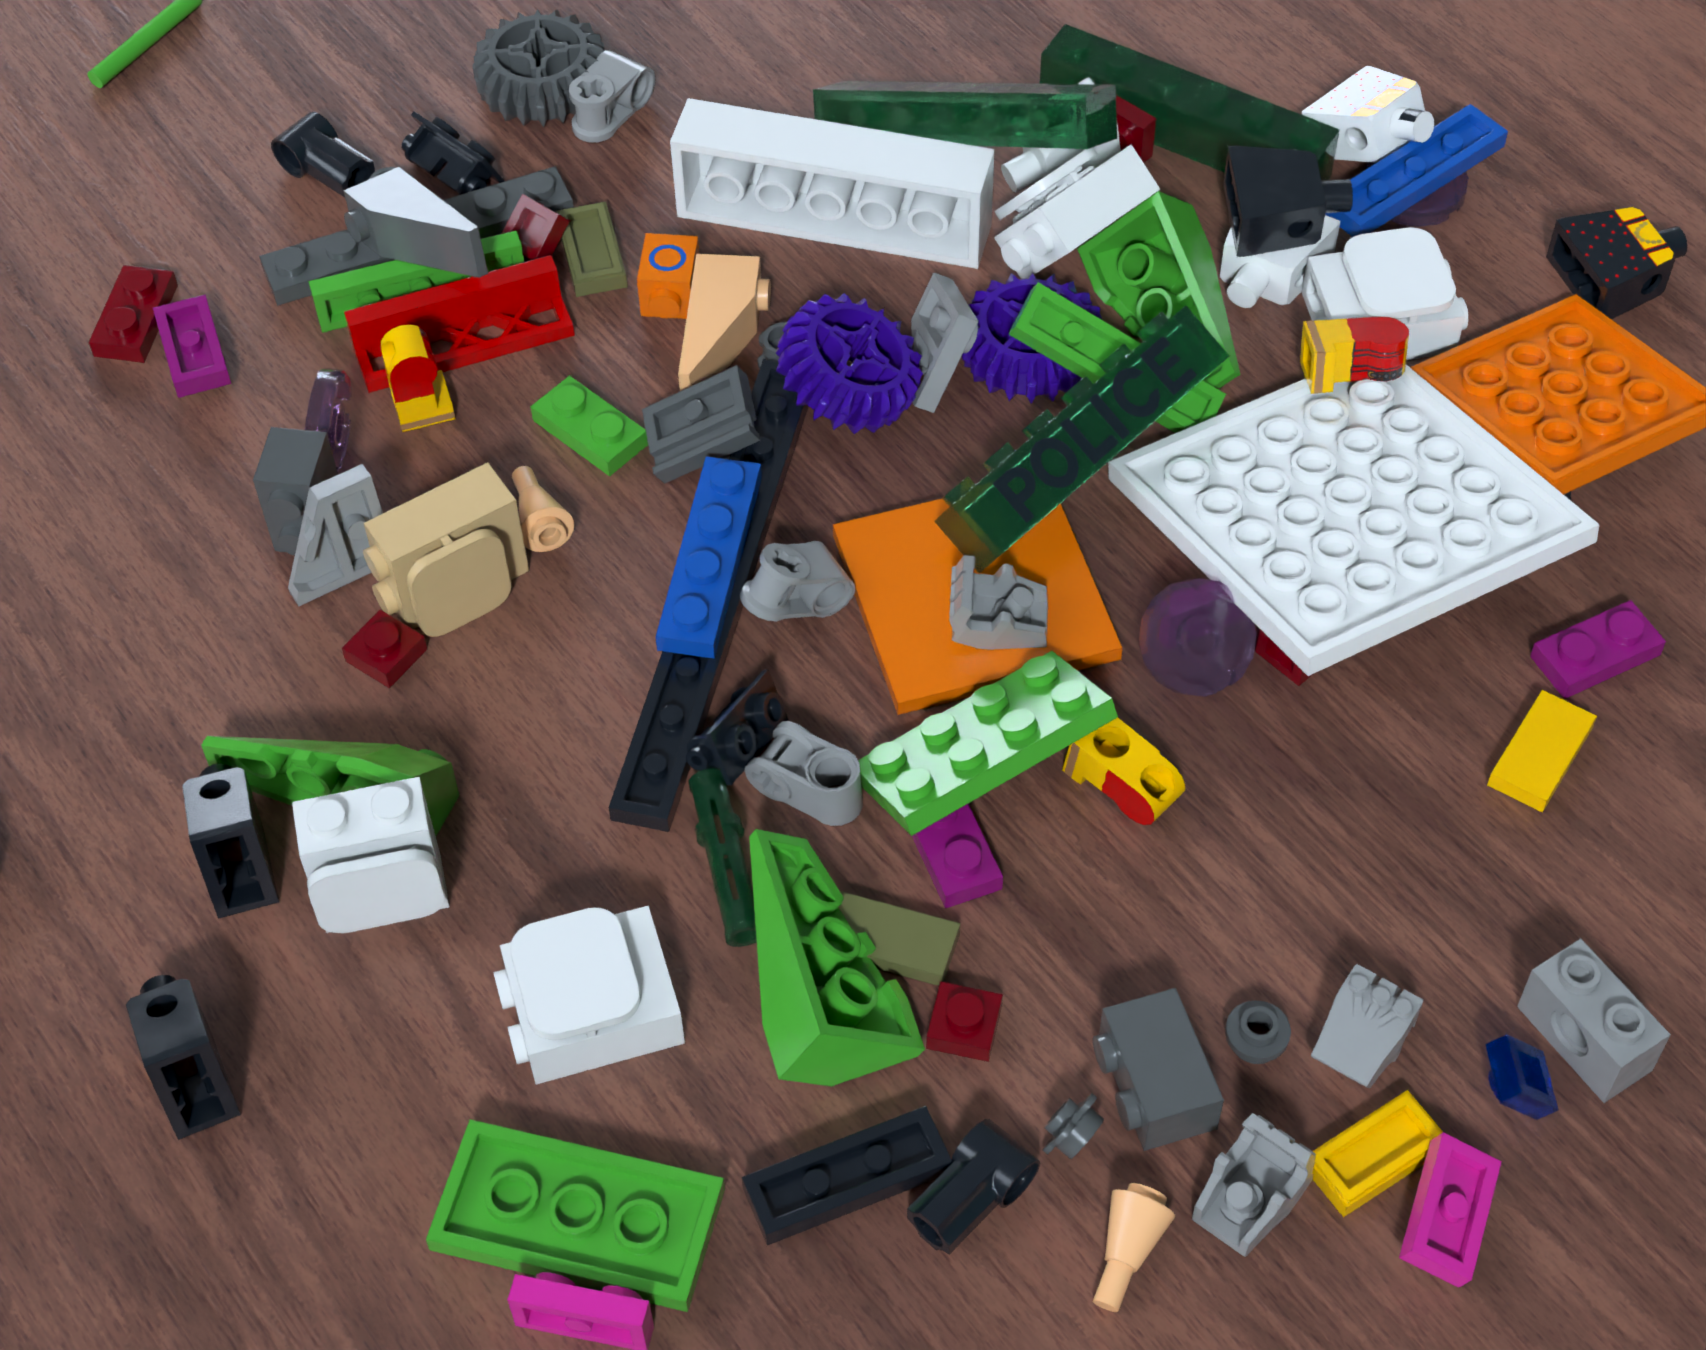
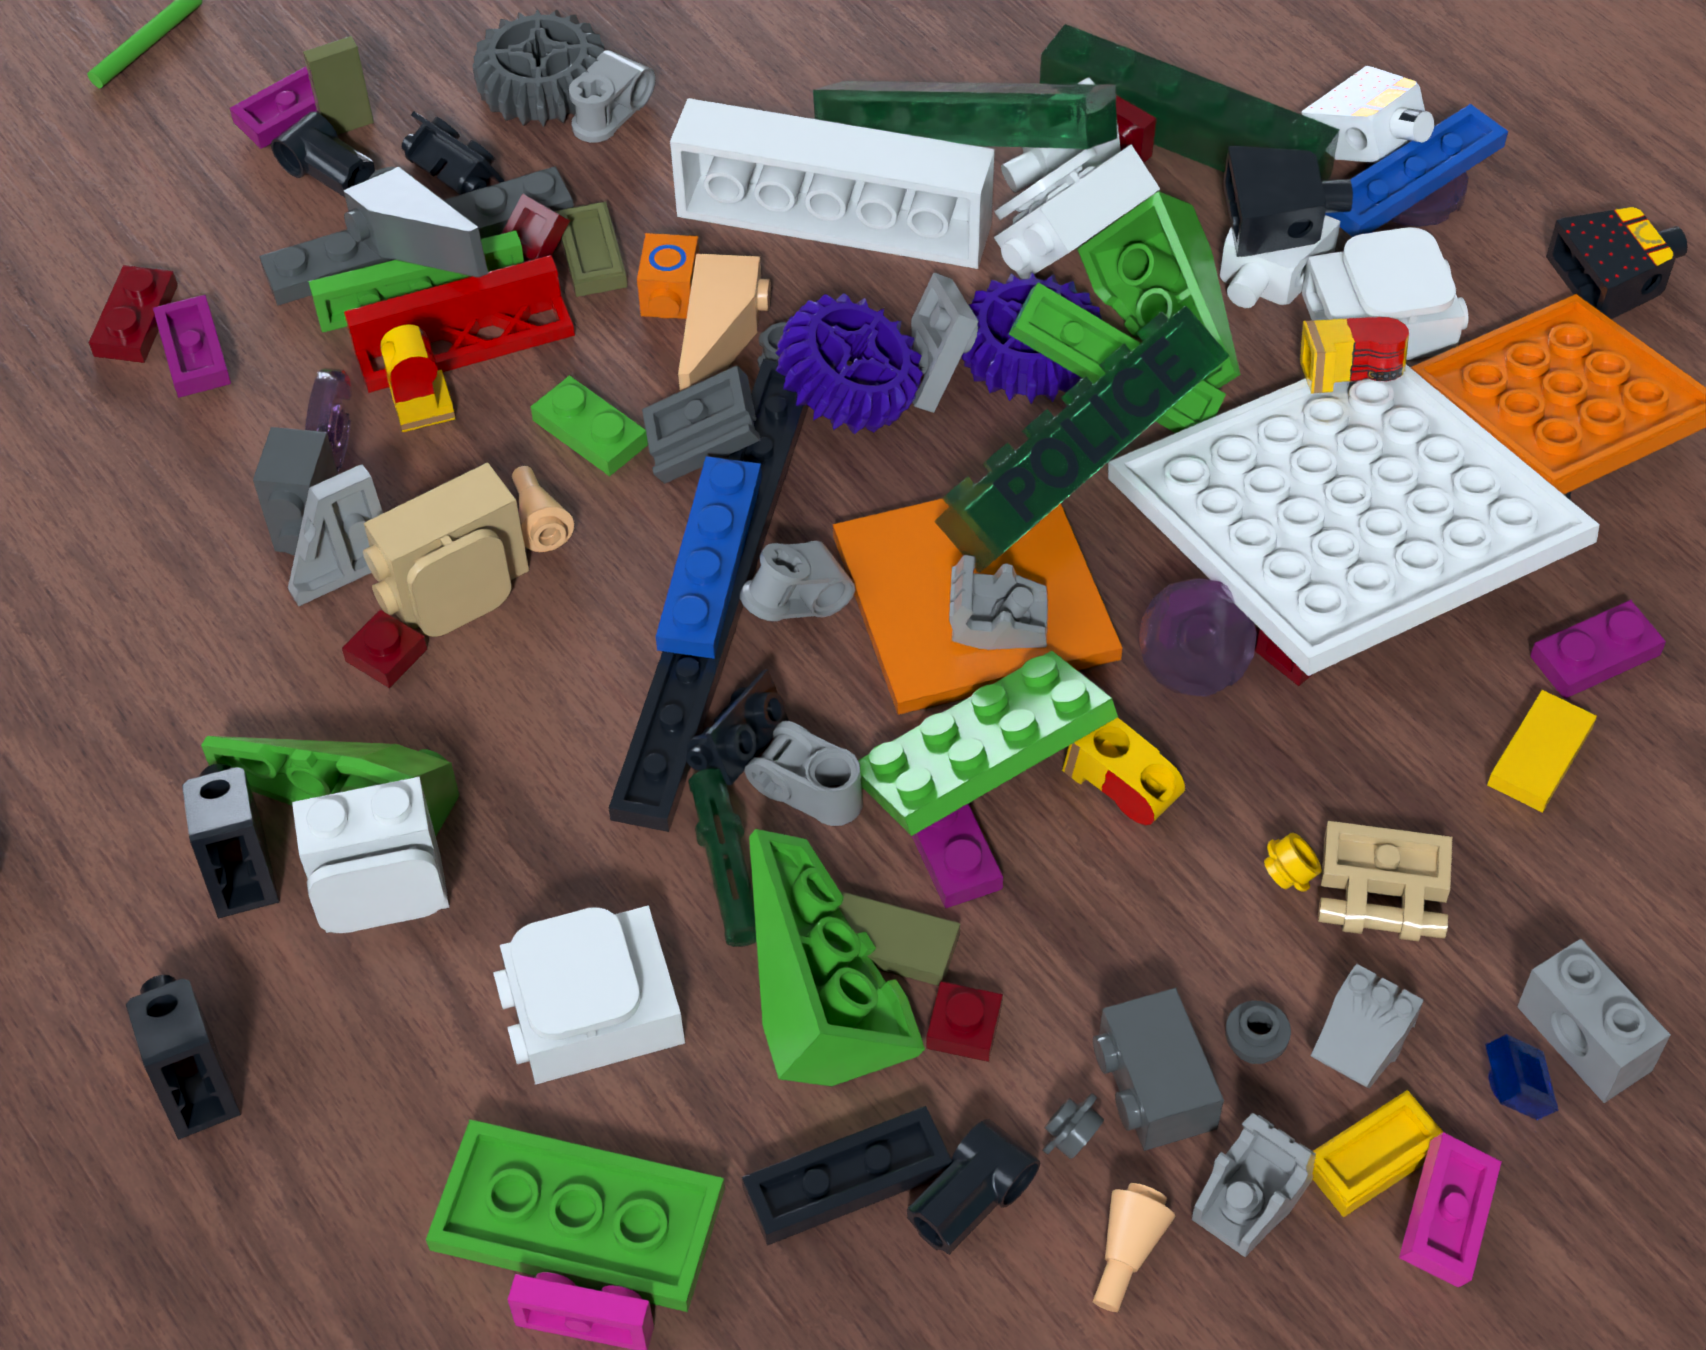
none -> magenta plate [230,66,317,149]
none -> olive tile [303,36,374,135]
none -> yellow plate [1264,833,1322,892]
none -> tan plate [1318,821,1453,942]

